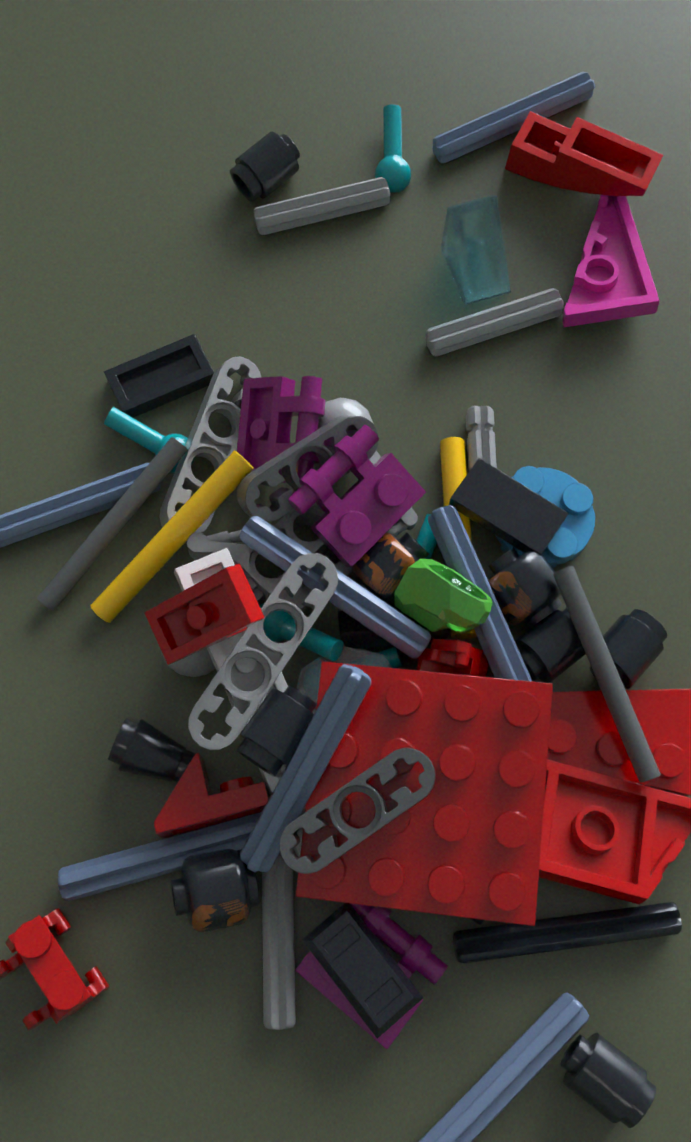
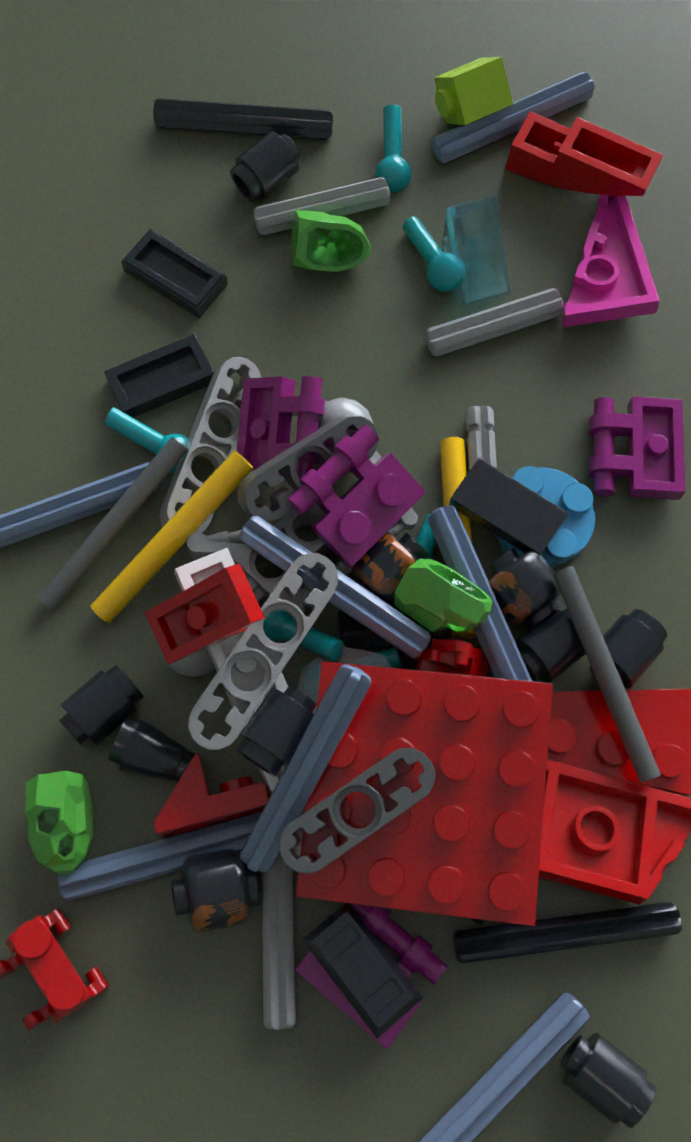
none -> bright green rock [25,771,94,876]
none -> black brick [59,665,144,746]
none -> black tile [121,228,228,319]
none -> black axle [153,98,333,139]
none -> rock [290,210,371,272]
none -> teal bar [402,216,465,292]
none -> lime brick [434,57,513,125]
none -> magenta plate [589,396,685,500]

